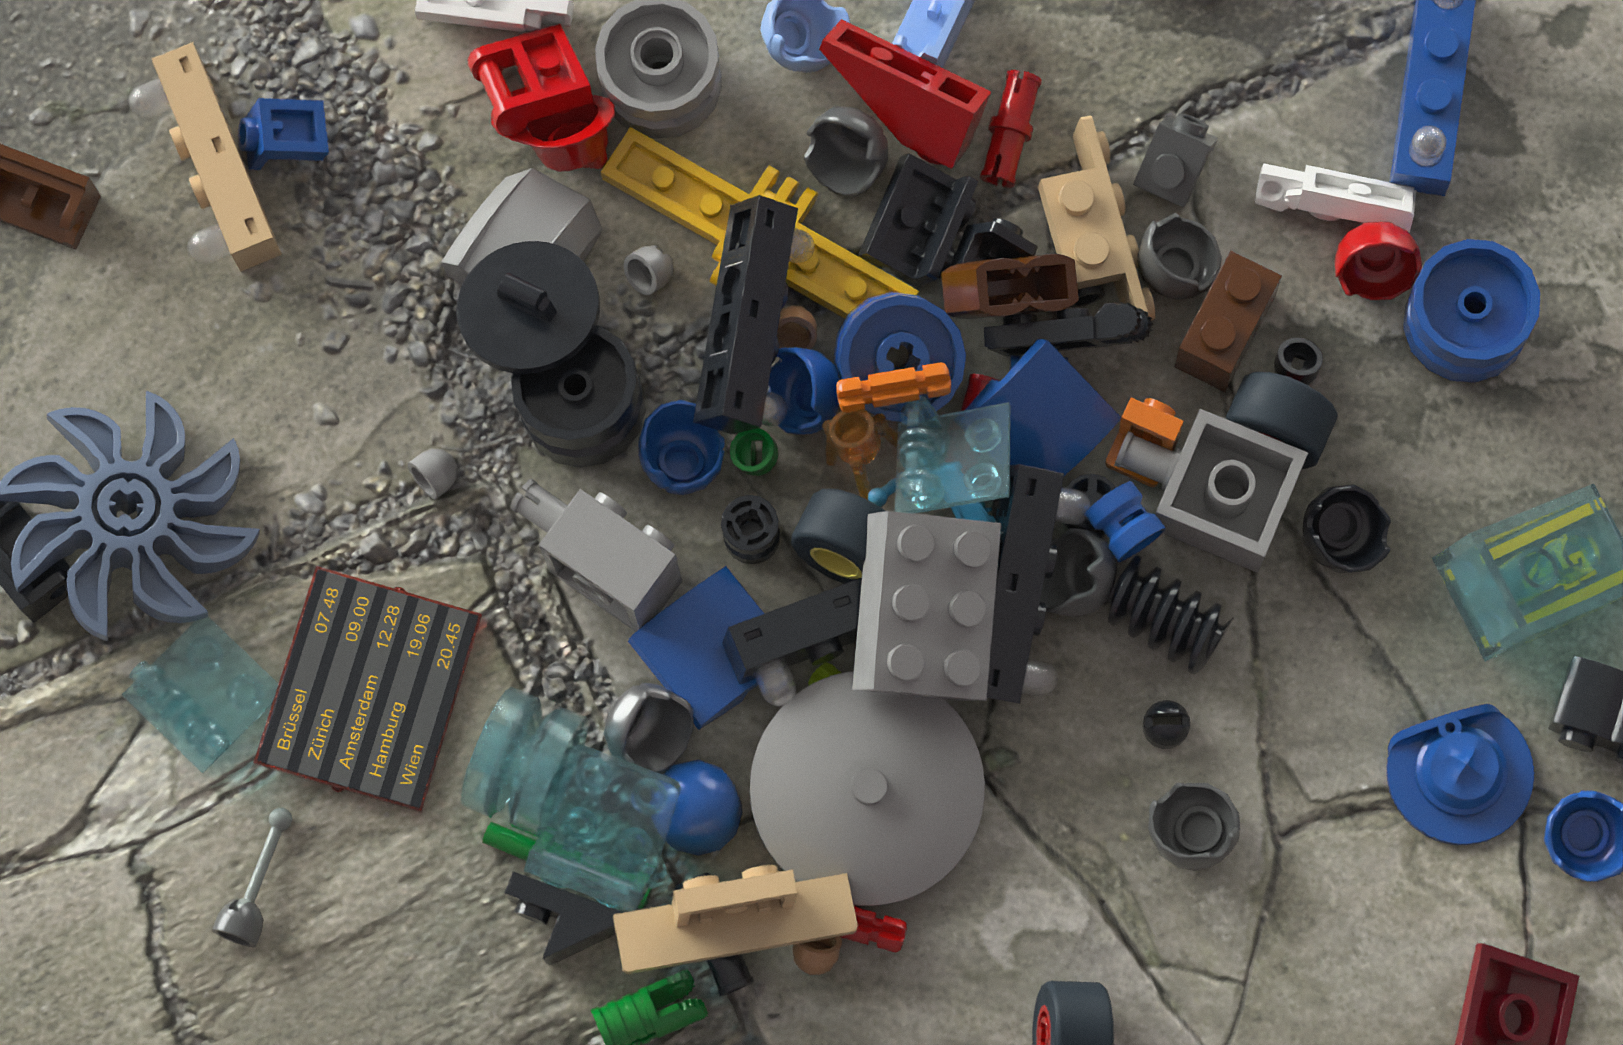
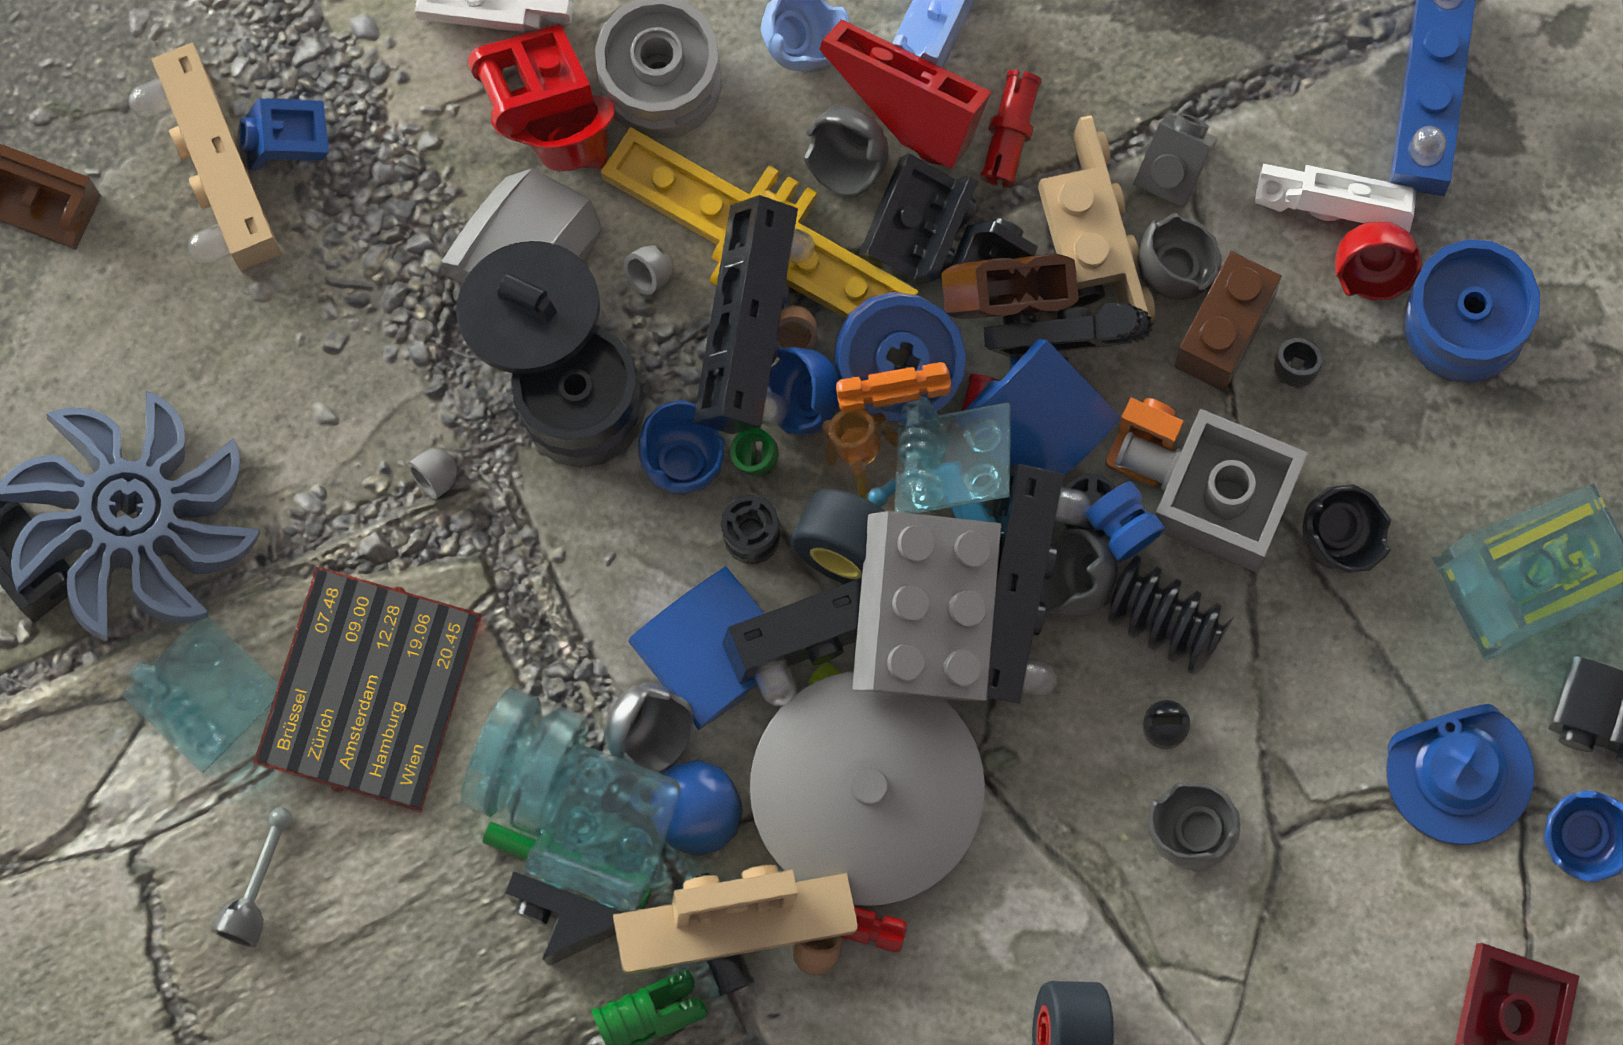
light grey brick [510,479,682,632] -> none
black wheel [1225,372,1338,469] -> none

